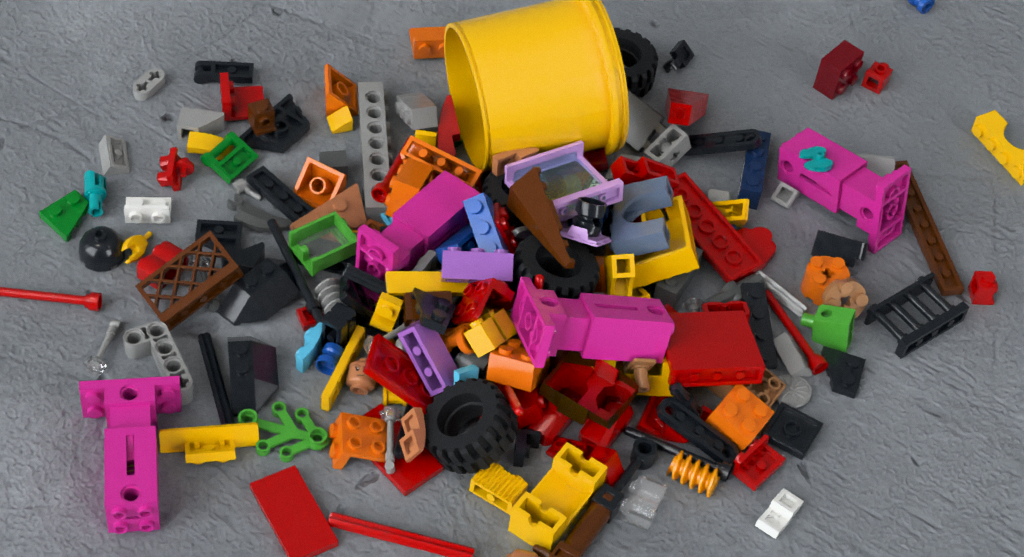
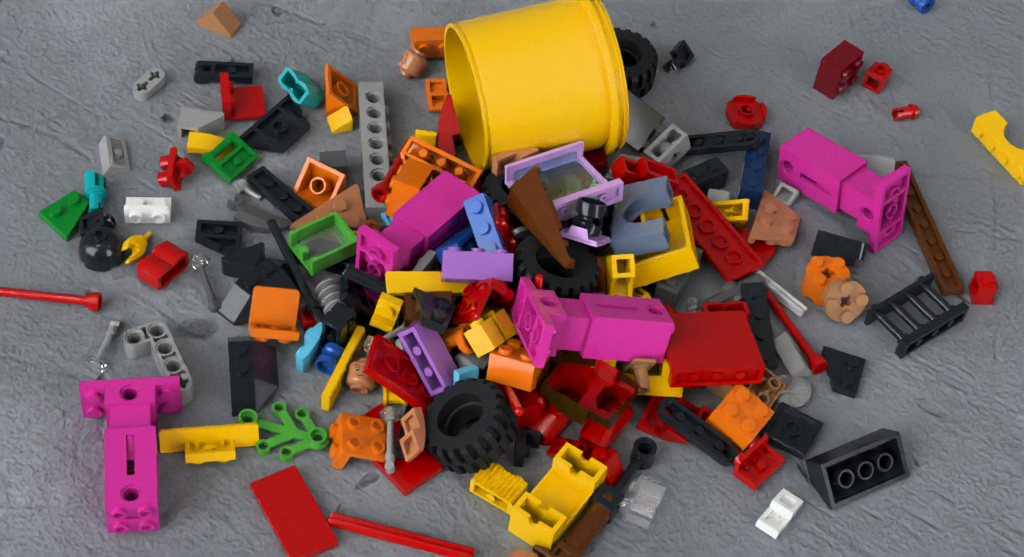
reddish brown fence [135,231,244,331] -> none
black axle [198,332,235,425] -> none
reddish brown brick [248,98,276,136] -> none
light grey brick [394,92,438,130] -> none
black piece [623,426,733,482] -> none
red slope [665,88,709,126] -> none
light orange piece [666,450,720,498] -> none
black axle [669,382,703,417] -> none
teal piece [799,146,833,172] -> none
bright green torso [801,304,856,353] -> none
none -> black bracket [79,208,117,236]
none -> medium nougat slope [196,2,241,38]
none -> orange bracket [248,285,300,344]
none -> teal brick [278,67,324,109]
none -> nougat head [398,47,428,79]
none -> orange slope [425,78,448,112]
none -> black brick [682,157,729,195]
none -> red plate [725,95,767,130]
none -> nougat wing [747,190,801,247]
none -> black slope [805,428,910,510]
none -> red pin [891,104,919,121]

